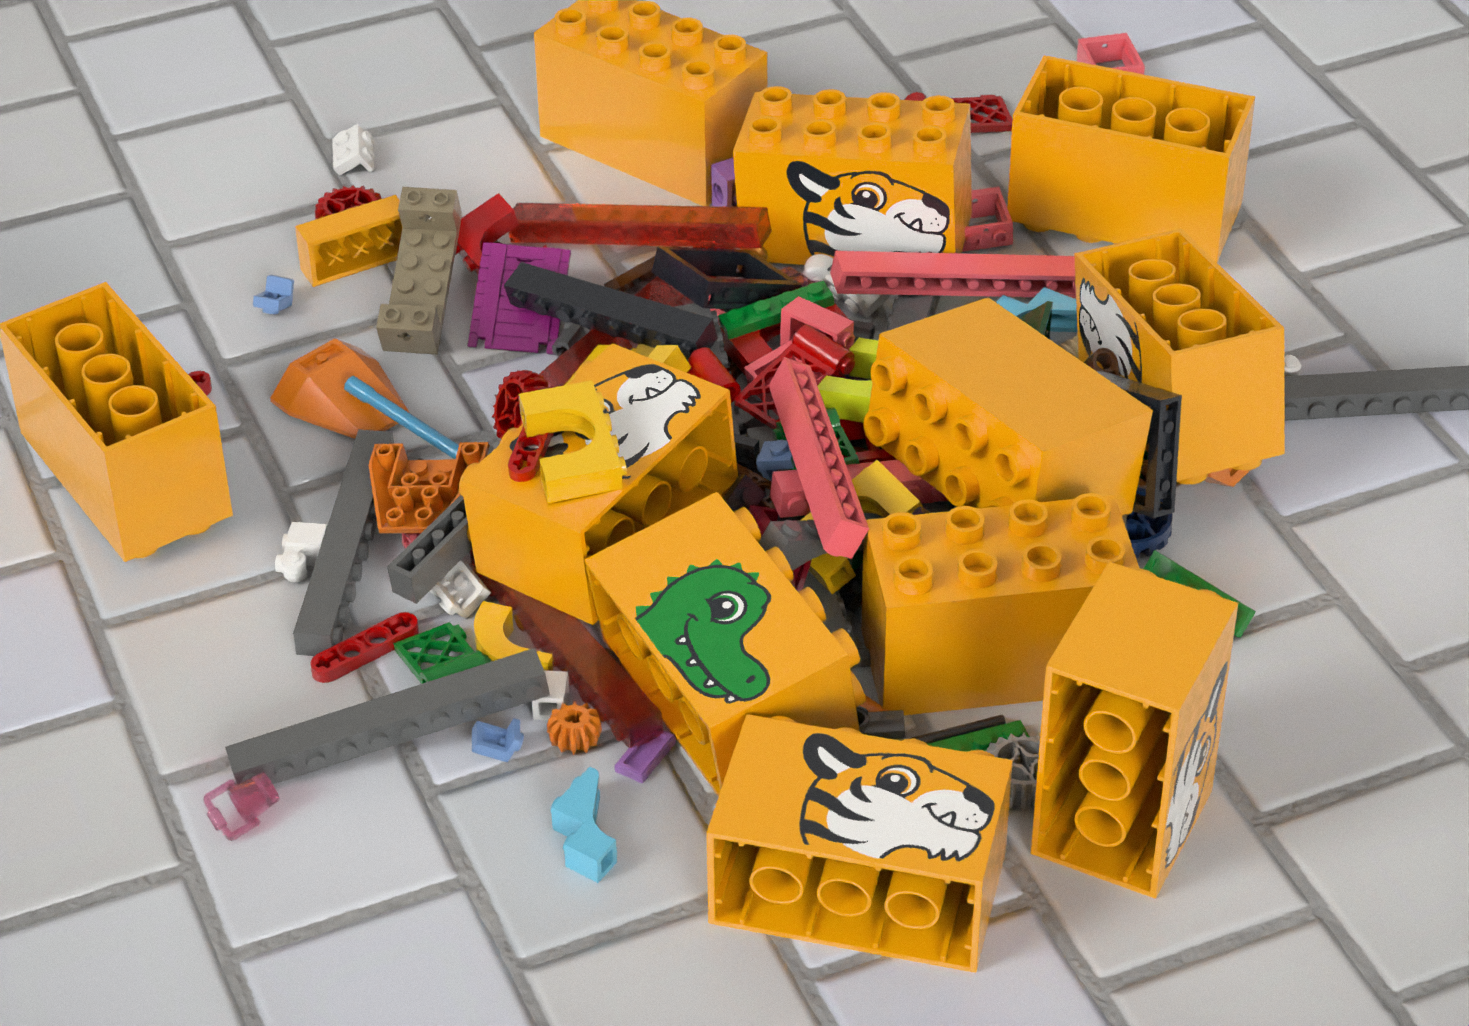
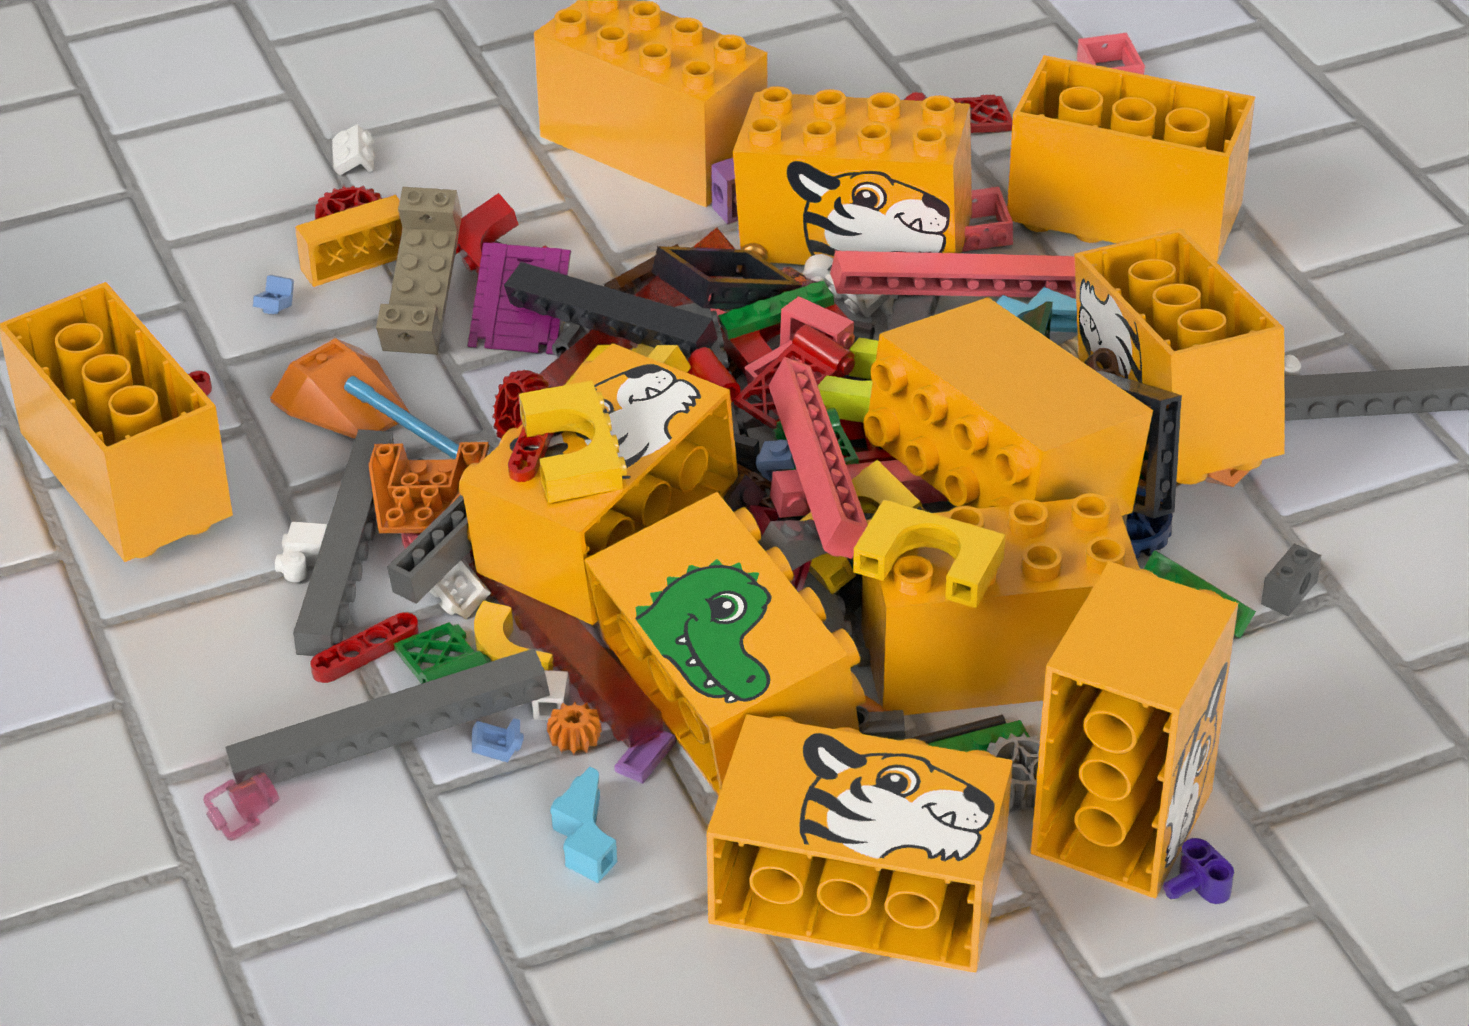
clear red brick [508,203,772,248] -> none
none -> yellow arch [853,499,1006,608]
none -> dark purple beam [1163,838,1234,904]
none -> dark grey brick [1261,543,1322,616]

